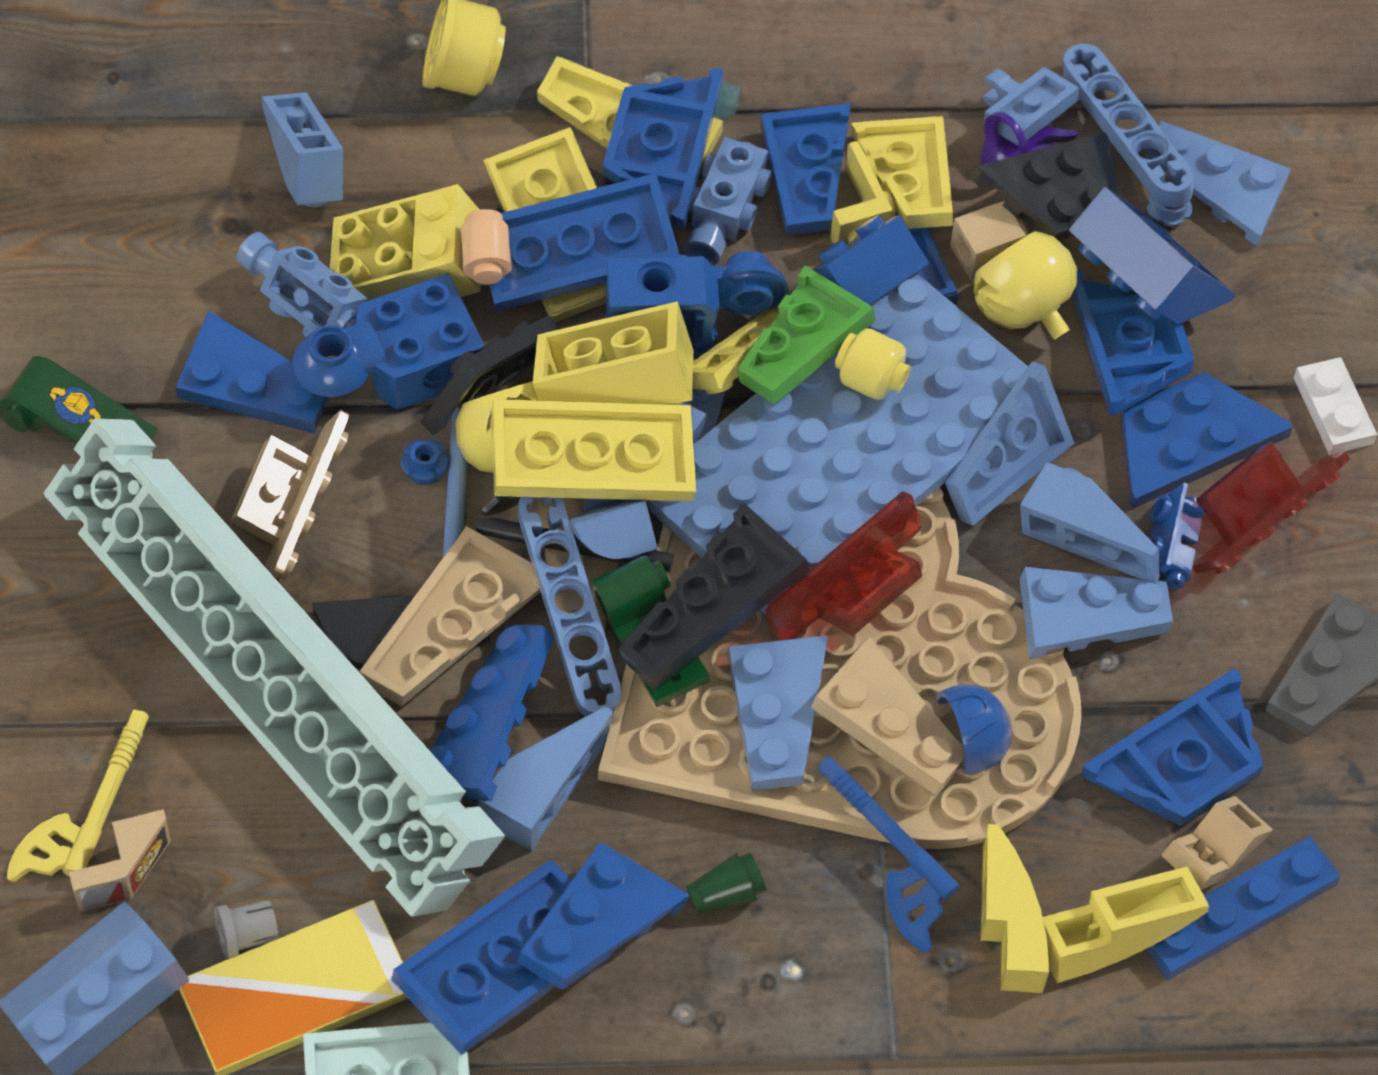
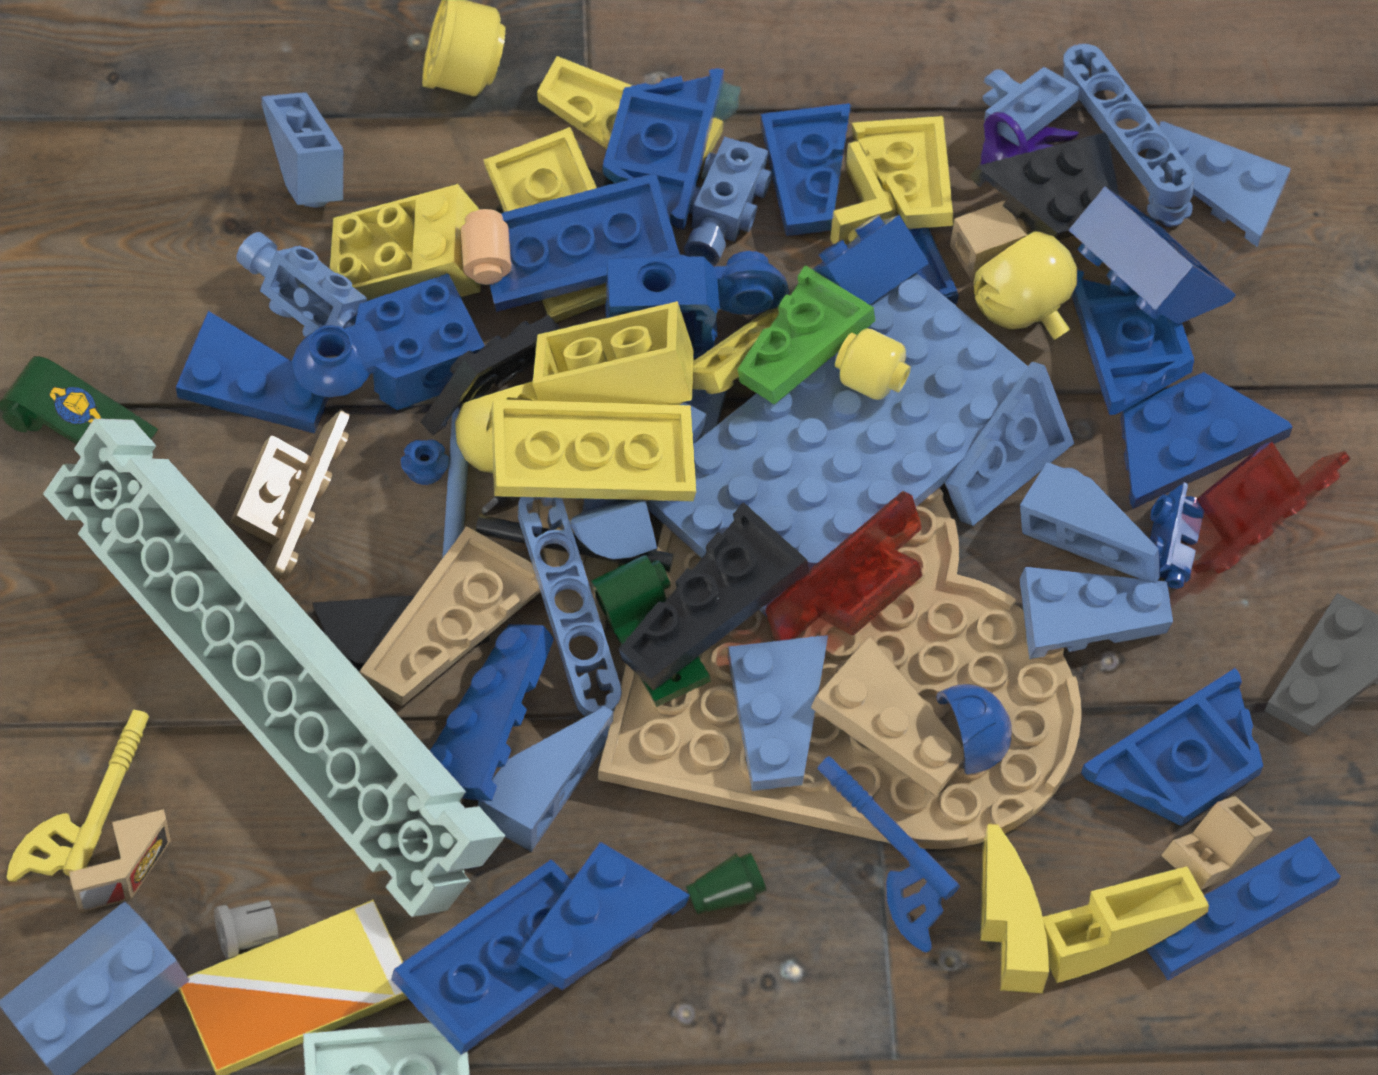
white plate [1294,357,1377,455] -> none

